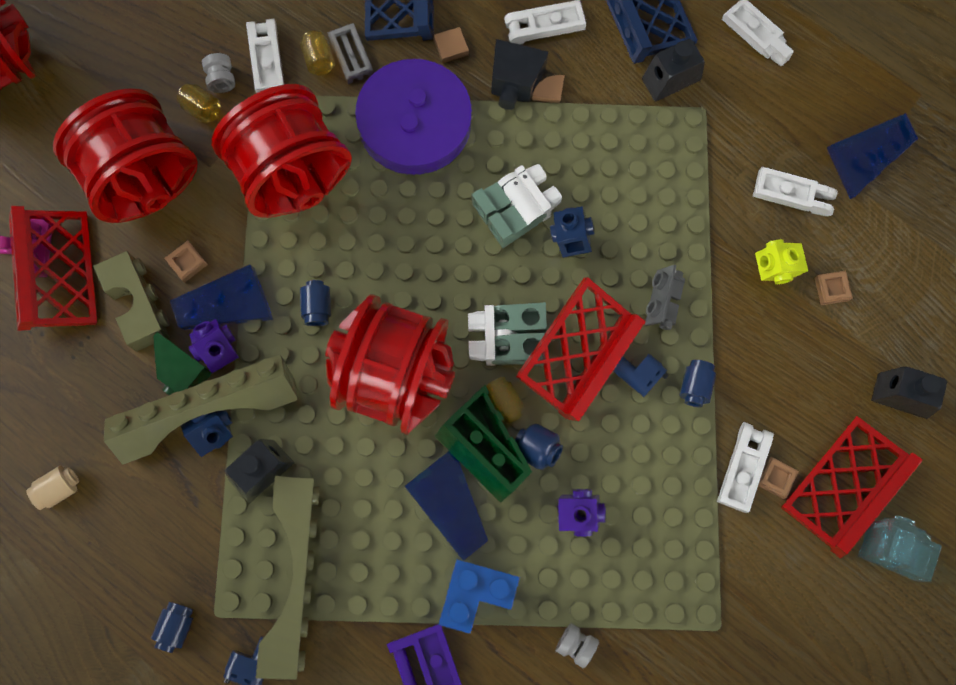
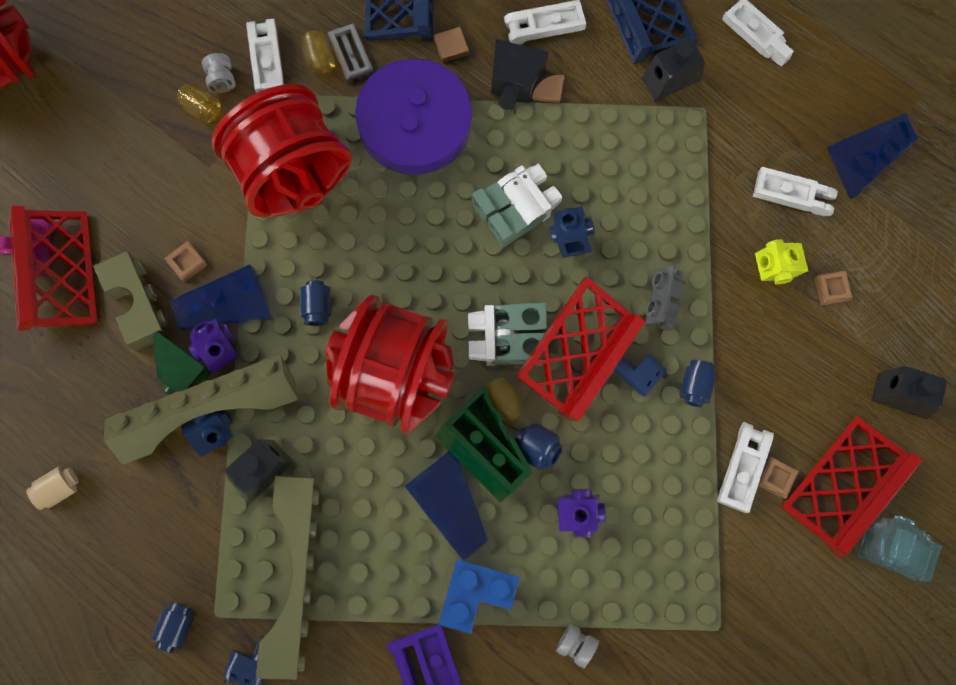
red wheel [53,88,198,223] -> none

